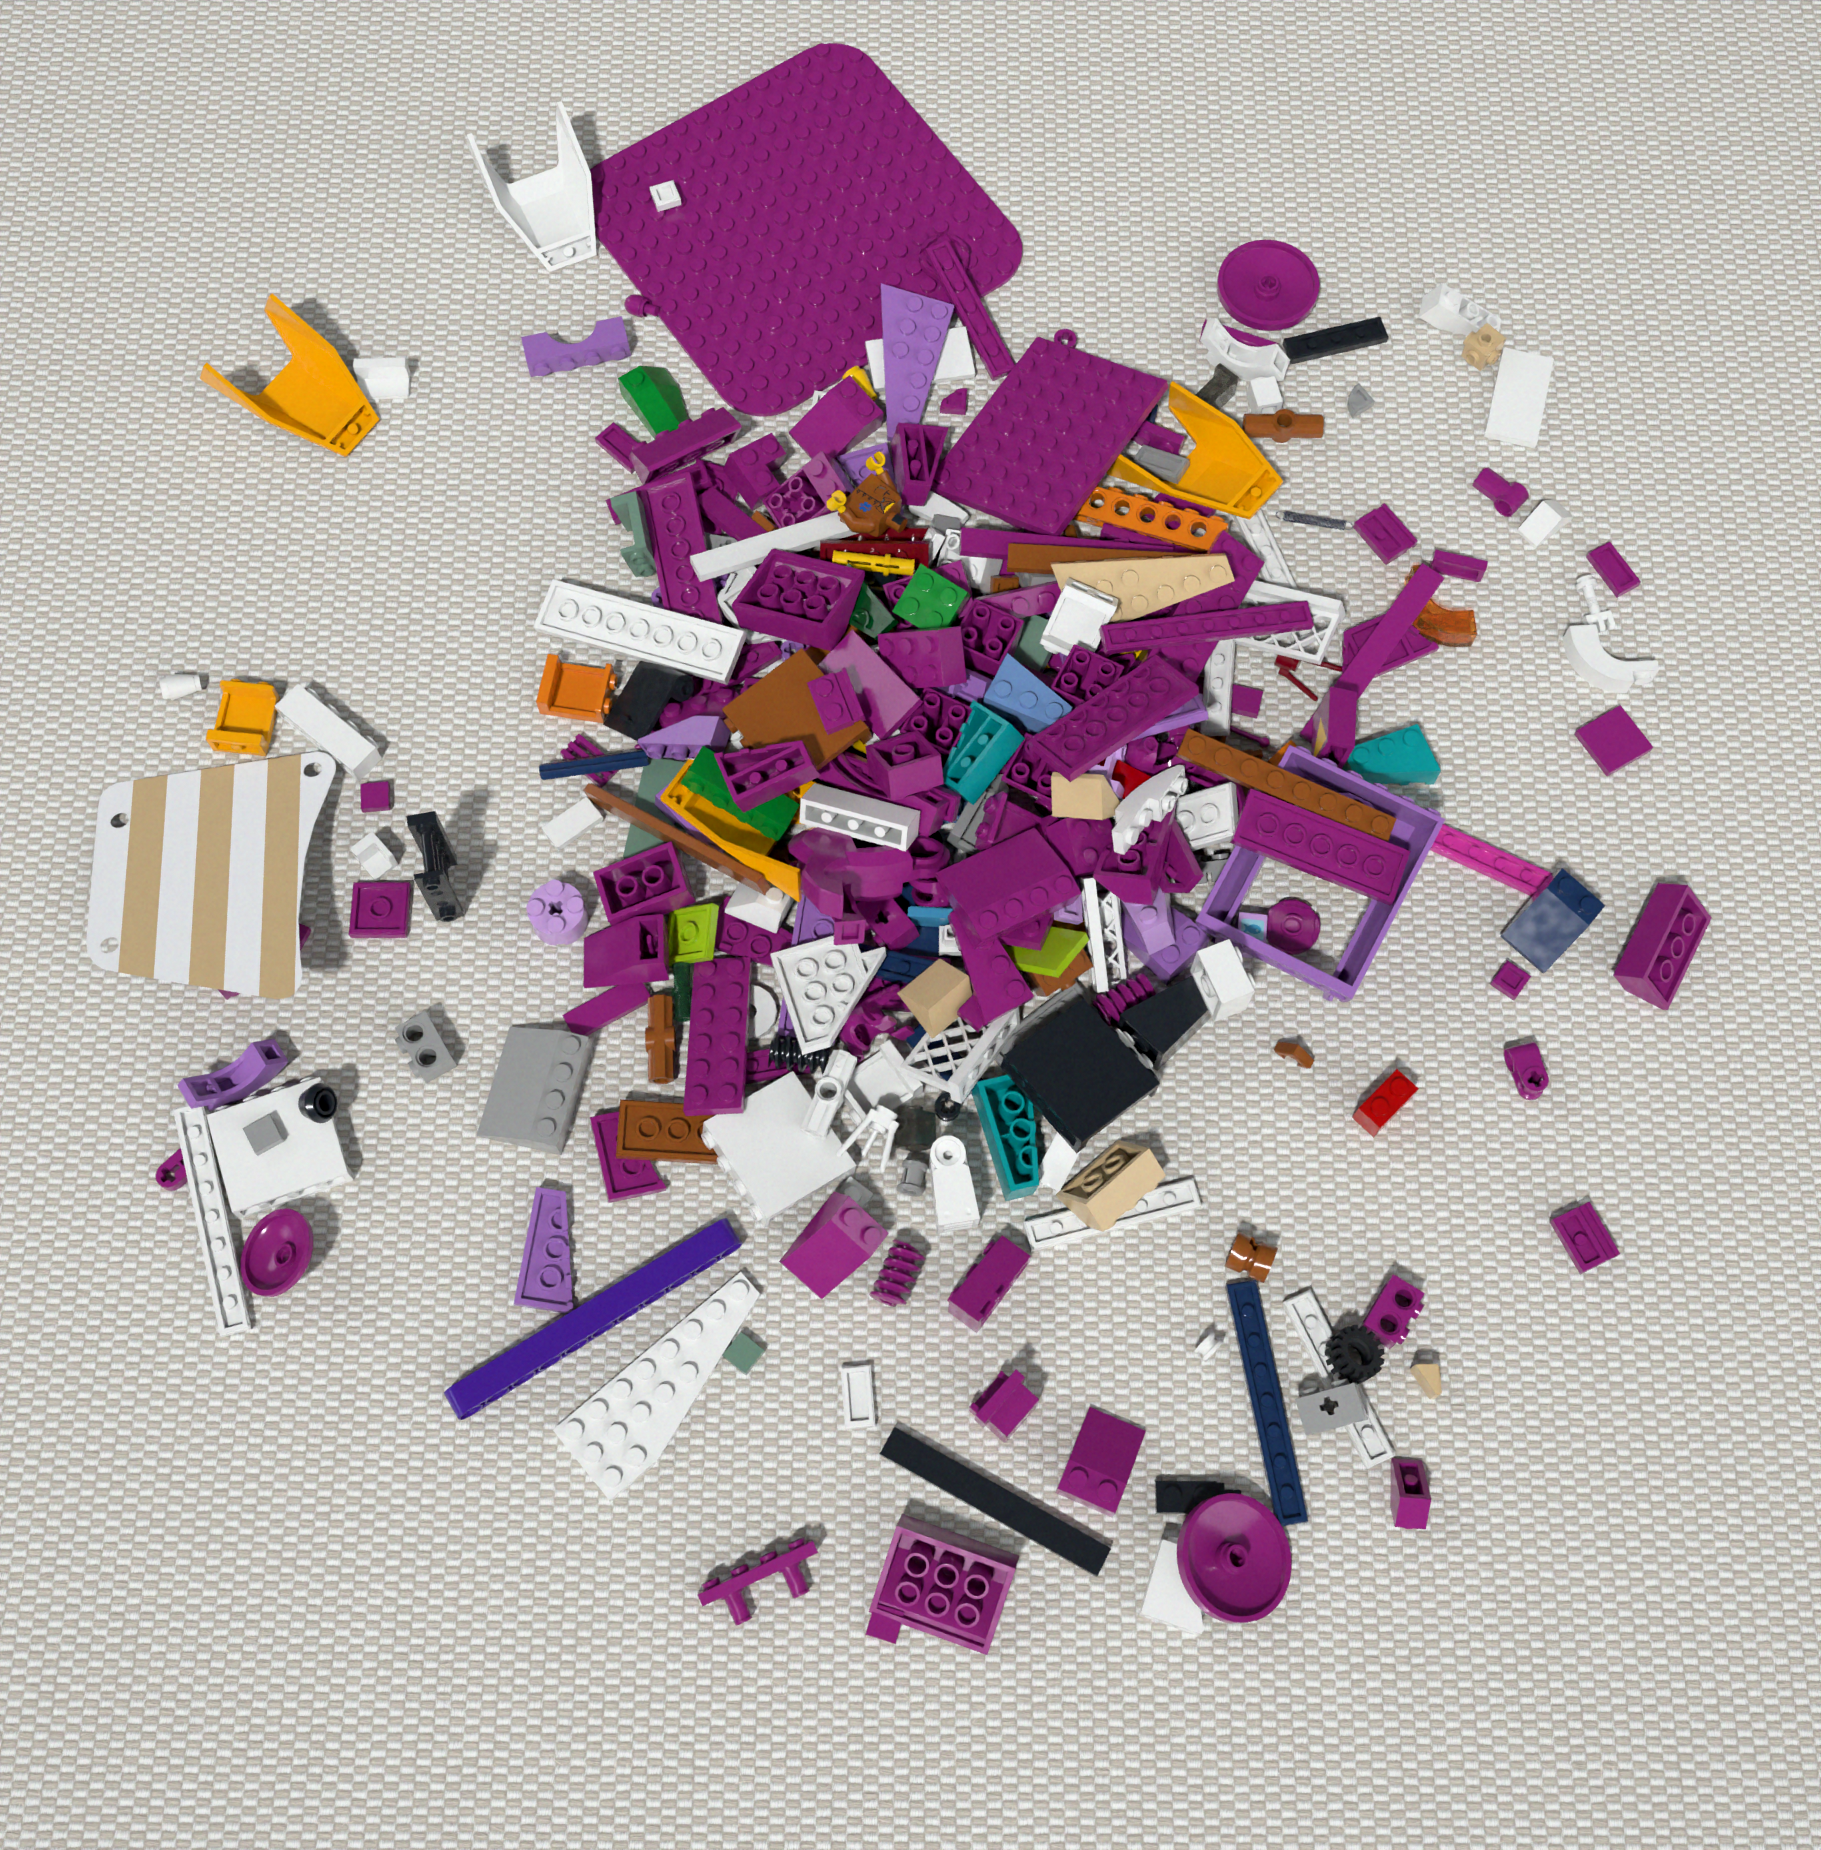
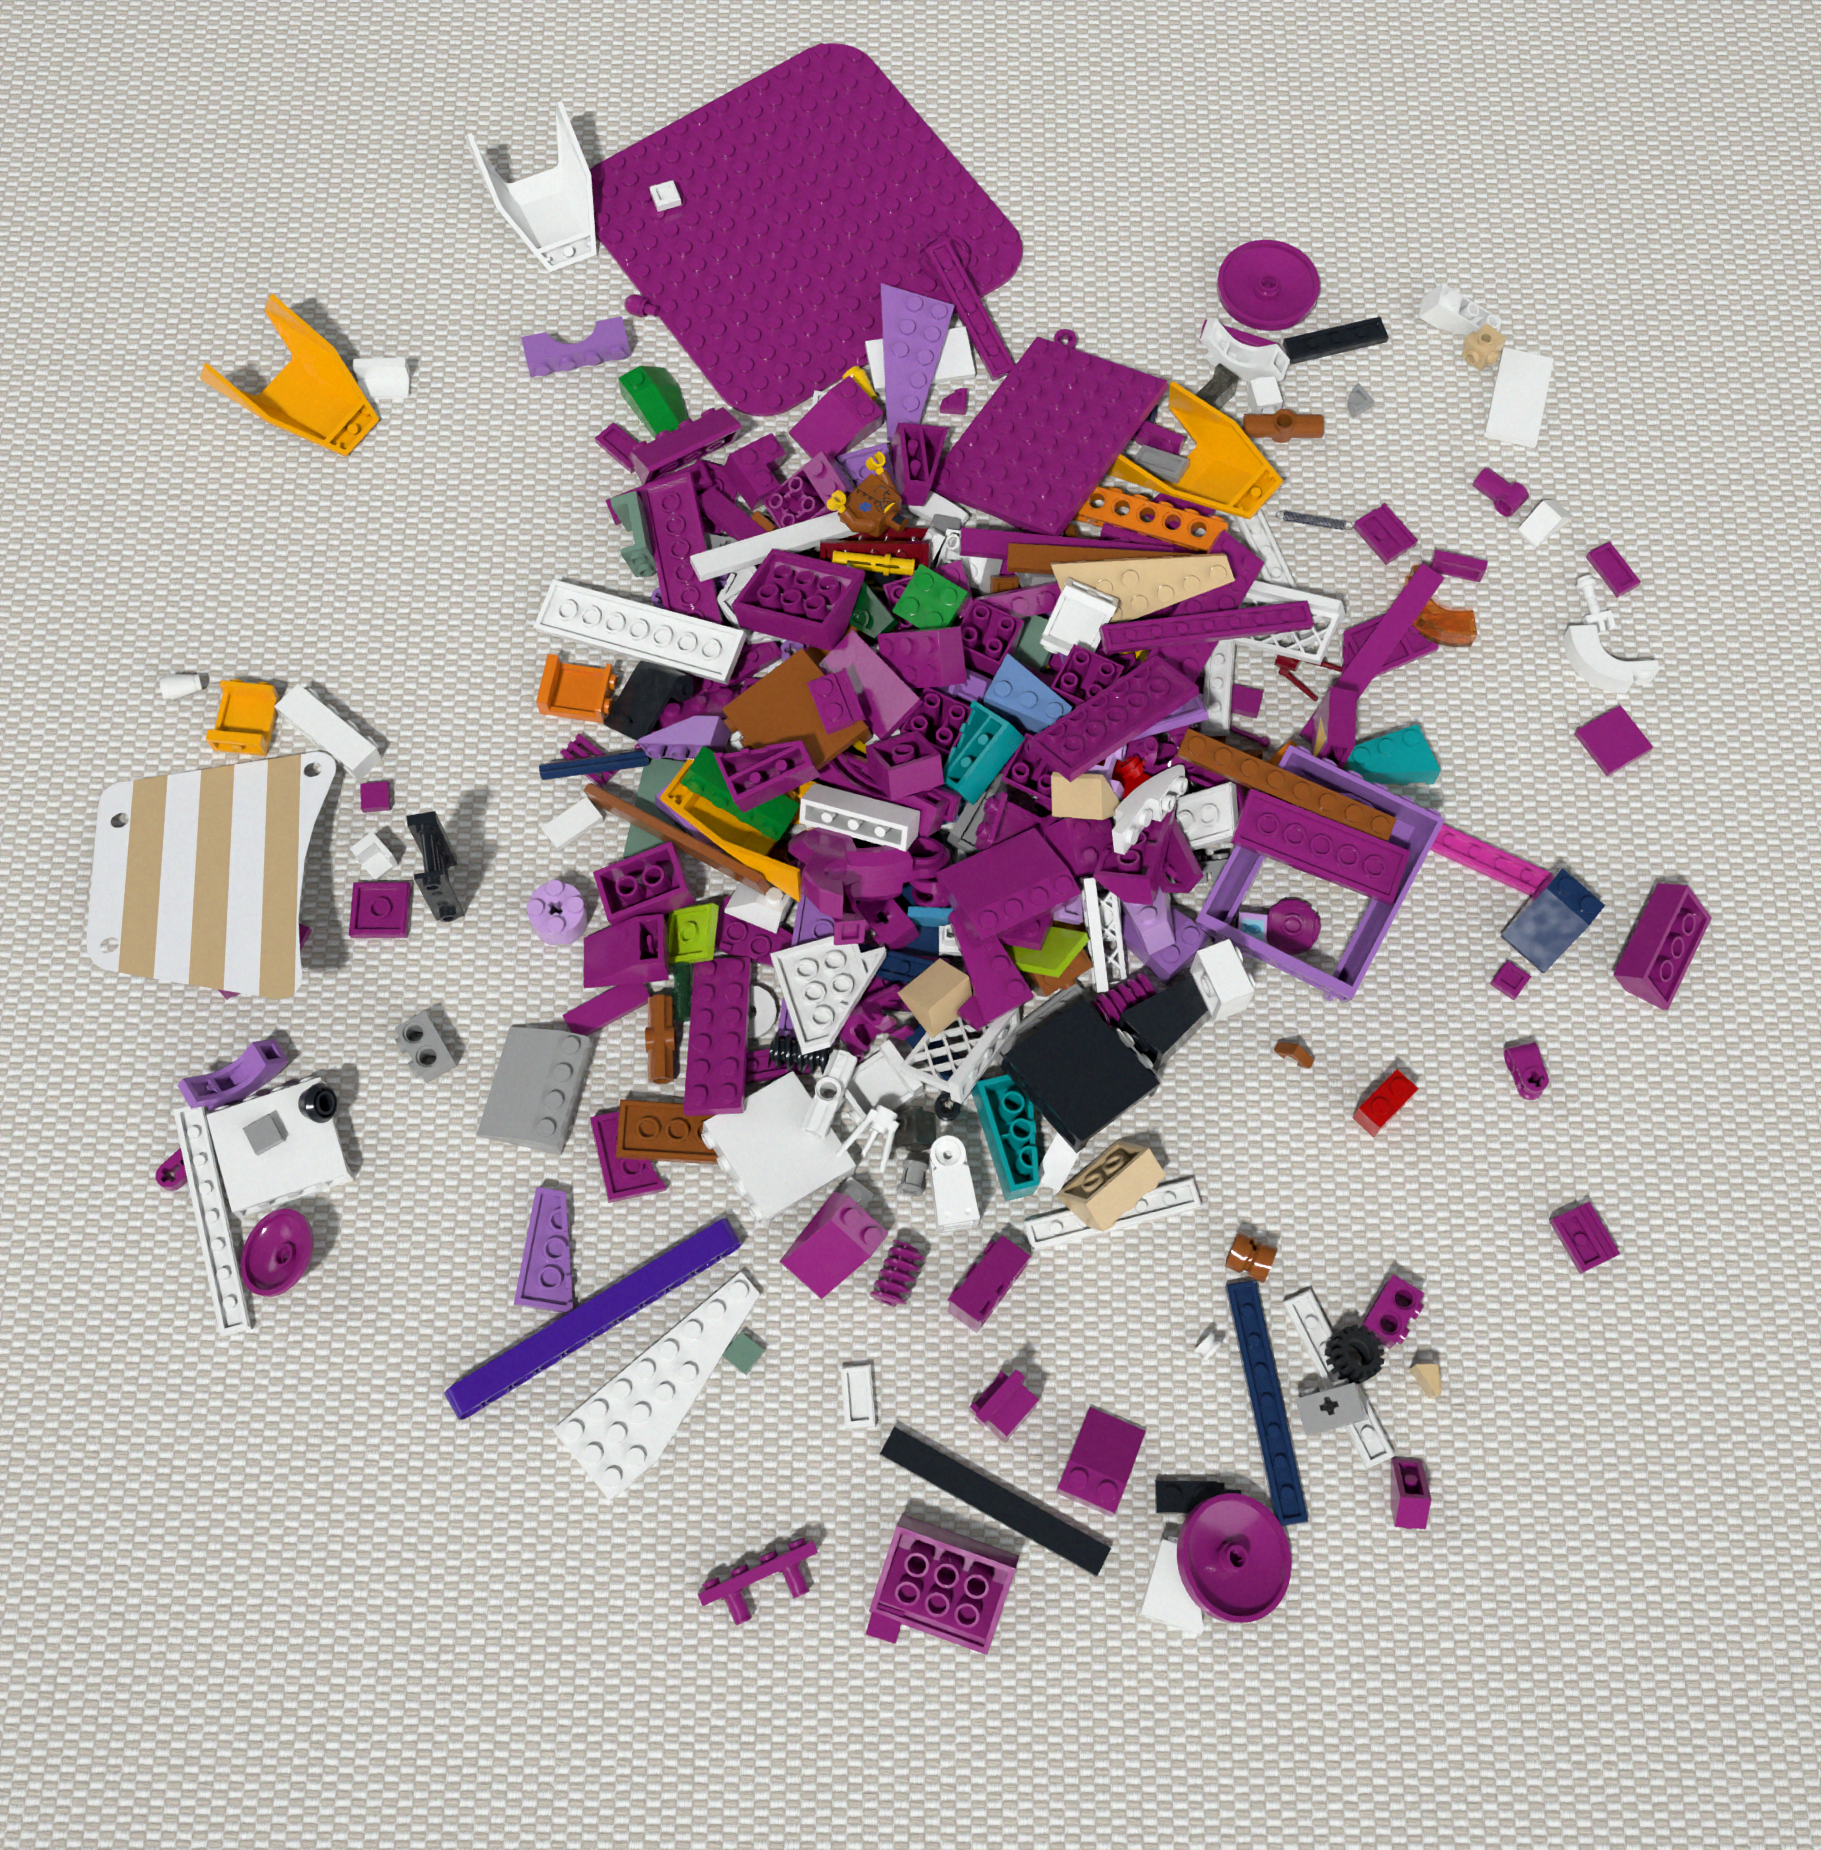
none -> red plate [1118,754,1146,780]

